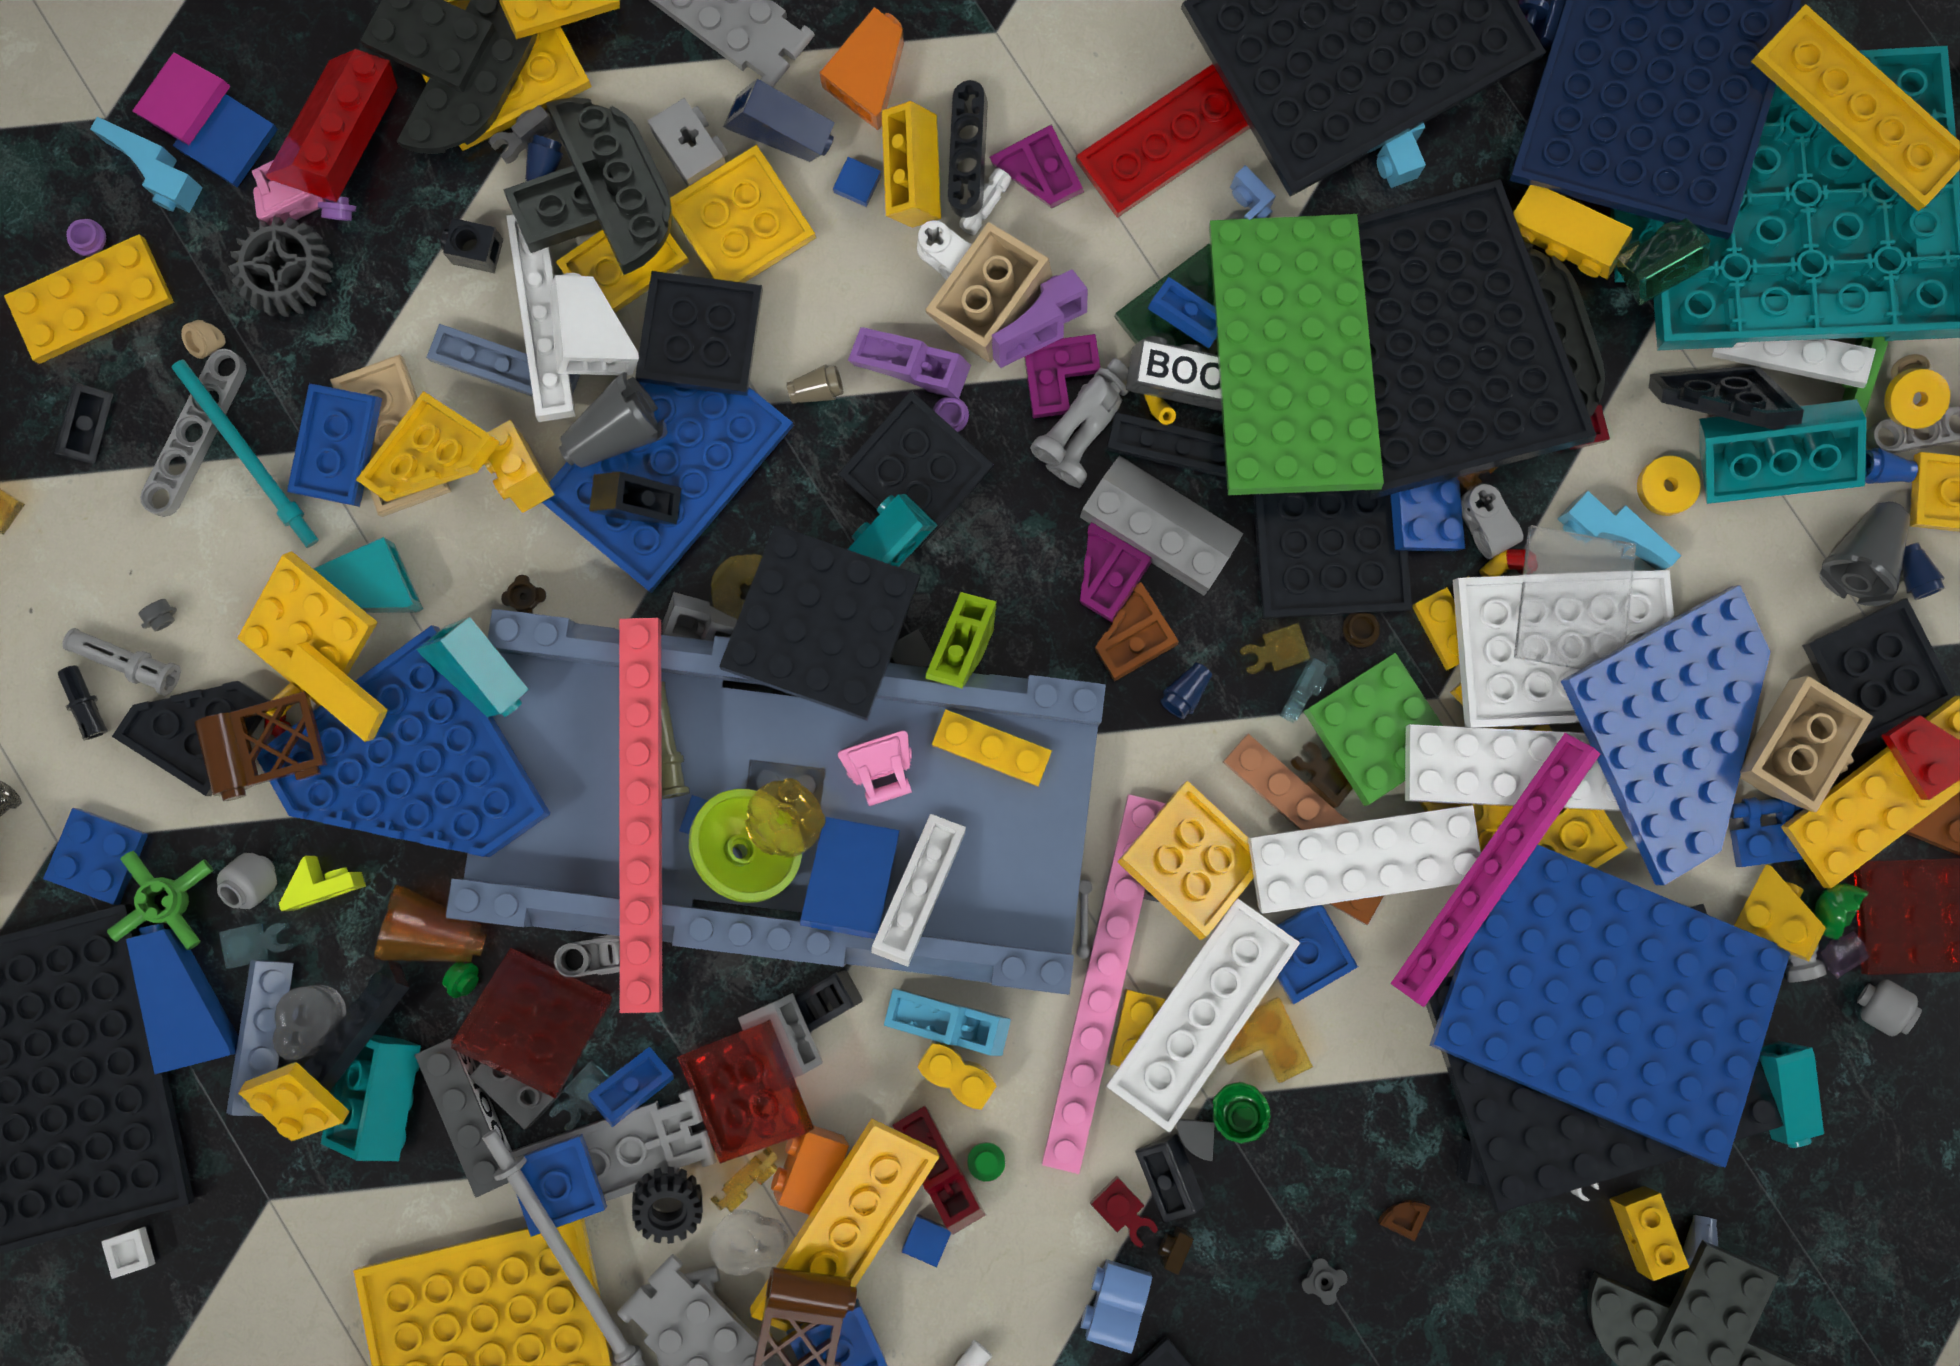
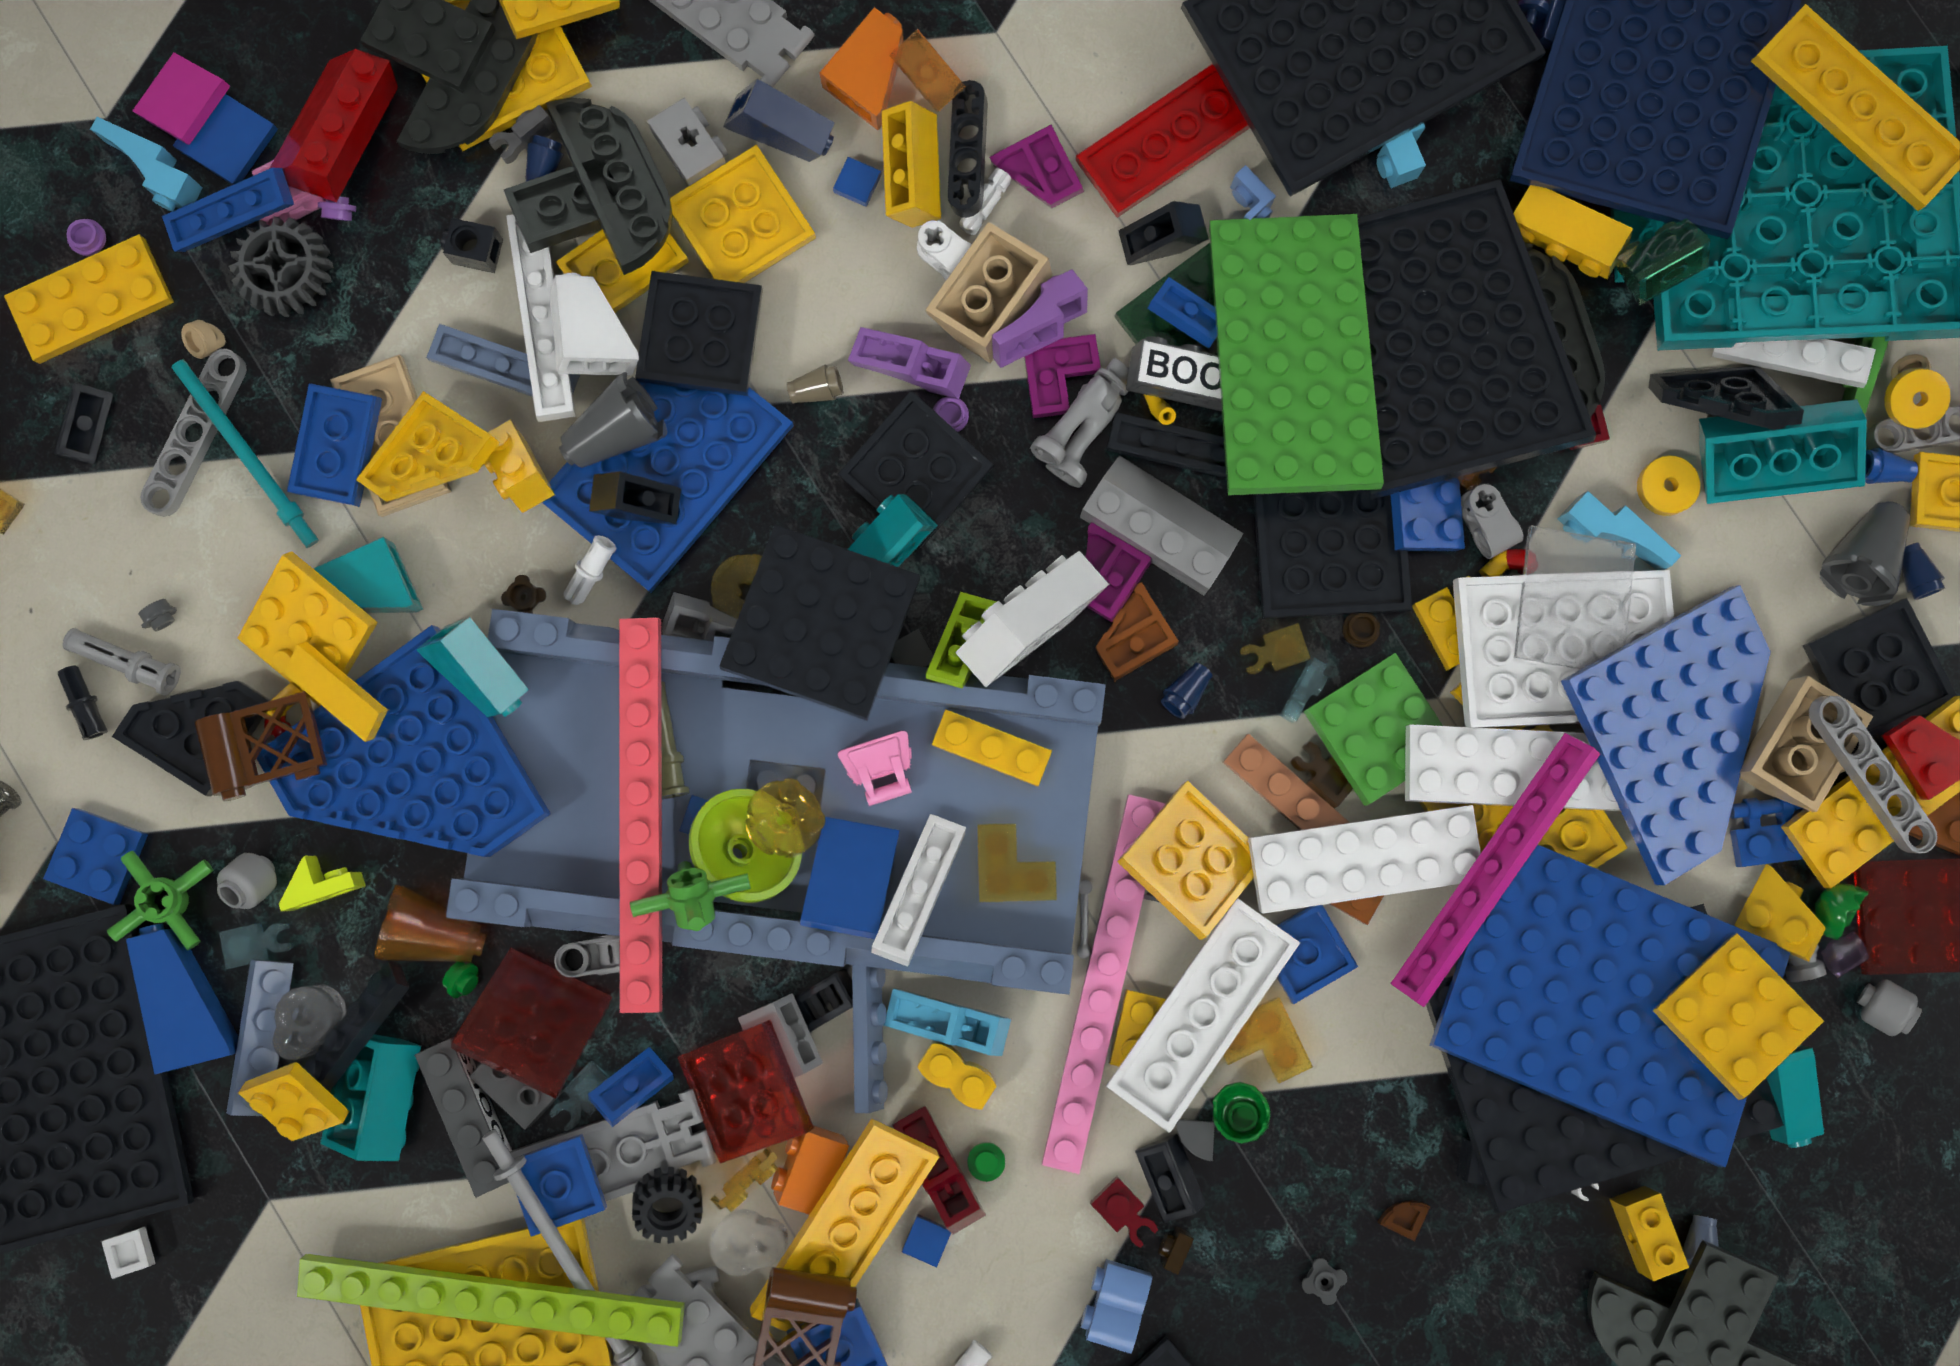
none -> blue plate [162,168,294,252]
none -> lime plate [297,1254,685,1347]
none -> white axle [564,535,617,605]
none -> bright green bar [630,861,751,931]
none -> sand blue plate [852,965,888,1113]
none -> clear orange plate [889,29,966,113]
none -> white brick [955,551,1109,687]
none -> clear yellow plate [977,824,1057,902]
none -> black slope [1118,201,1209,265]
none -> yellow plate [1652,933,1824,1100]
none -> light grey beam [1809,696,1937,854]

